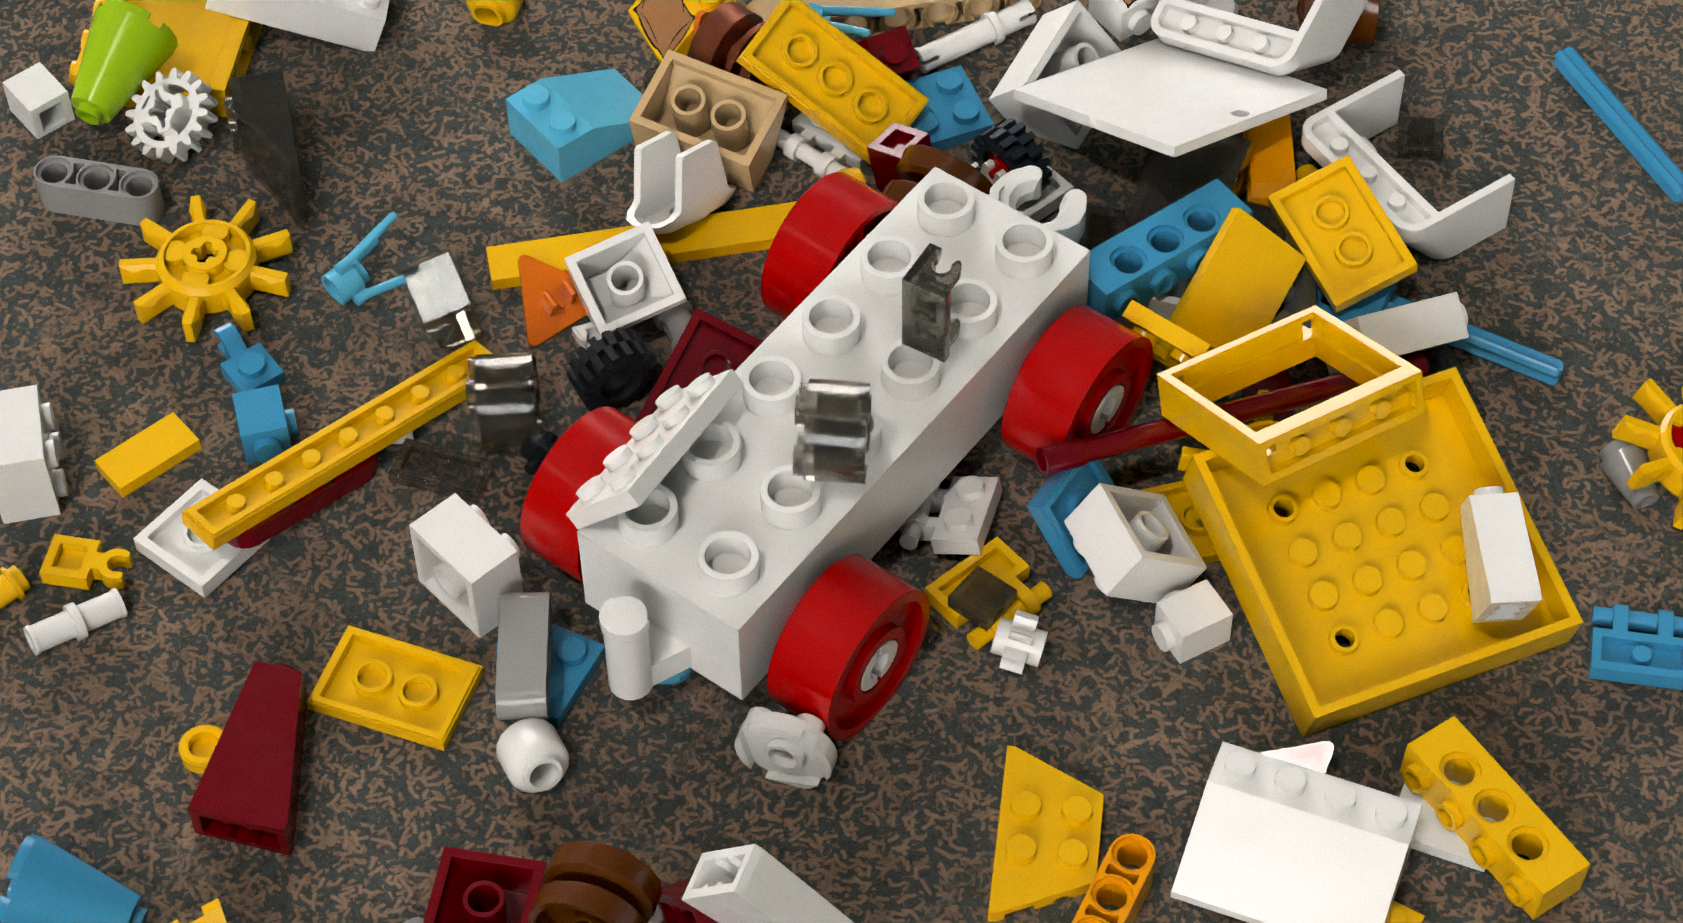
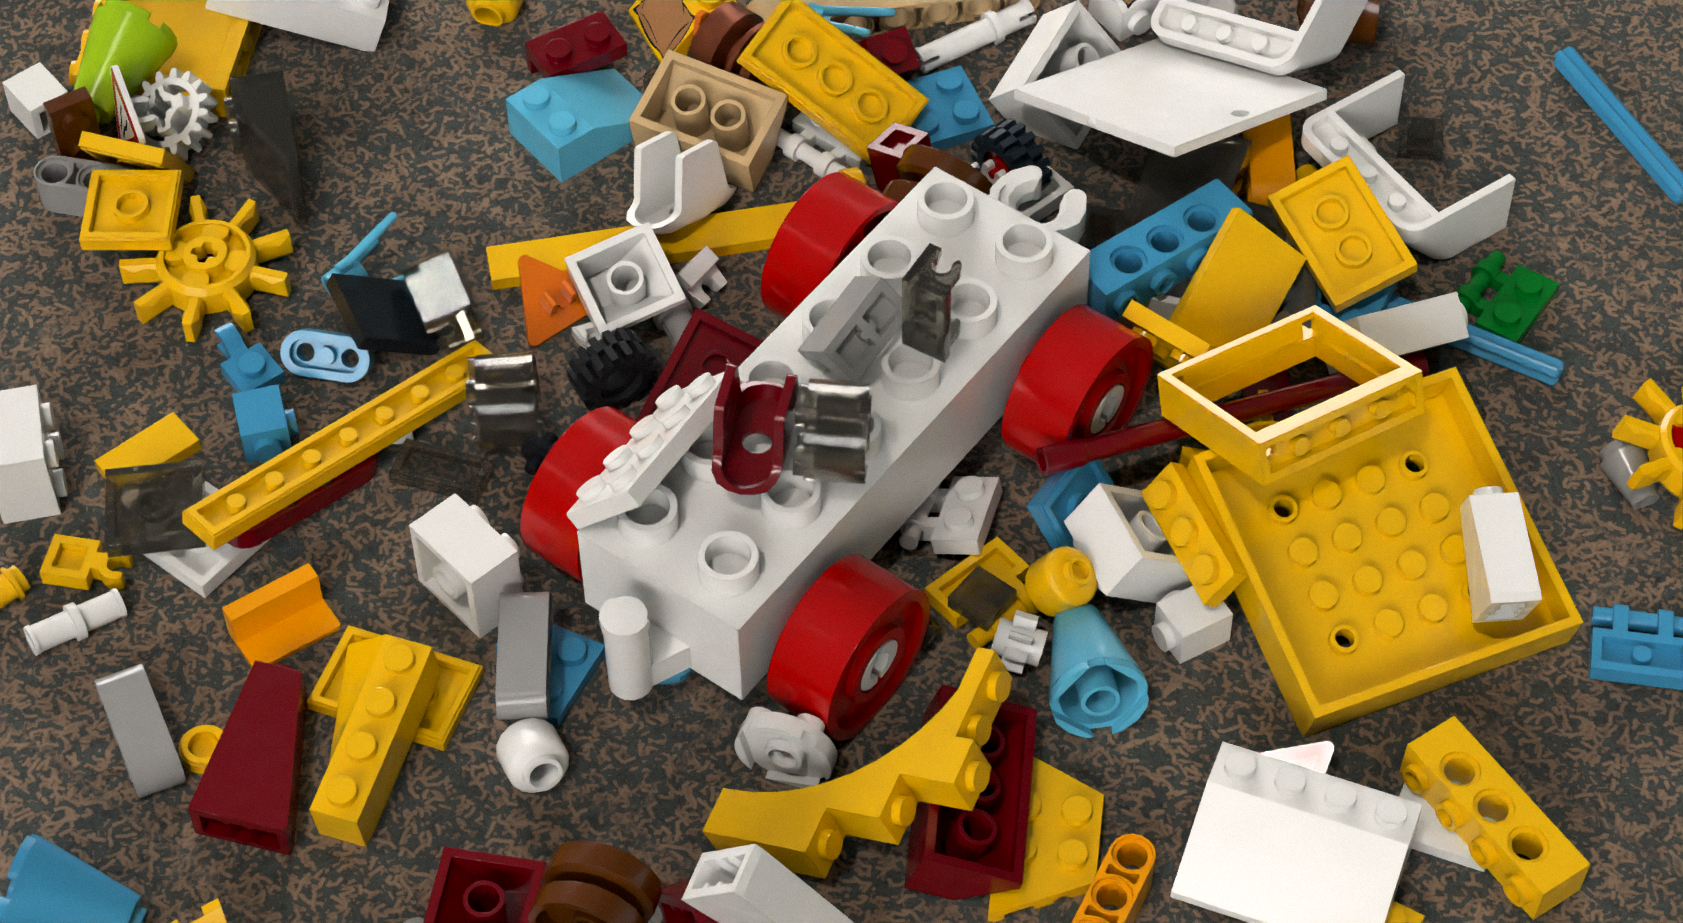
none -> reddish brown plate [43,86,101,161]
none -> yellow tile [78,131,195,185]
none -> yellow tile [79,170,184,251]
none -> light grey beam [94,663,186,799]
none -> clear smoke plate [105,459,206,558]
none -> white piece [110,65,156,145]
none -> light orange panel [222,563,341,667]
none -> plate [280,328,375,383]
none -> yellow wedge [309,634,441,847]
none -> black tile [326,273,443,355]
none -> dark red bracket [525,10,627,78]
none -> white tile [675,246,727,309]
none -> yellow arch [702,647,1013,879]
none -> dark red piece [711,364,802,495]
none -> light grey hinge [797,276,914,385]
none -> dark red slope [904,684,1037,900]
none -> yellow head [1025,546,1098,617]
none -> medium azure cone [1049,603,1149,738]
none -> yellow plate [1141,462,1248,607]
none -> green plate [1455,251,1560,344]

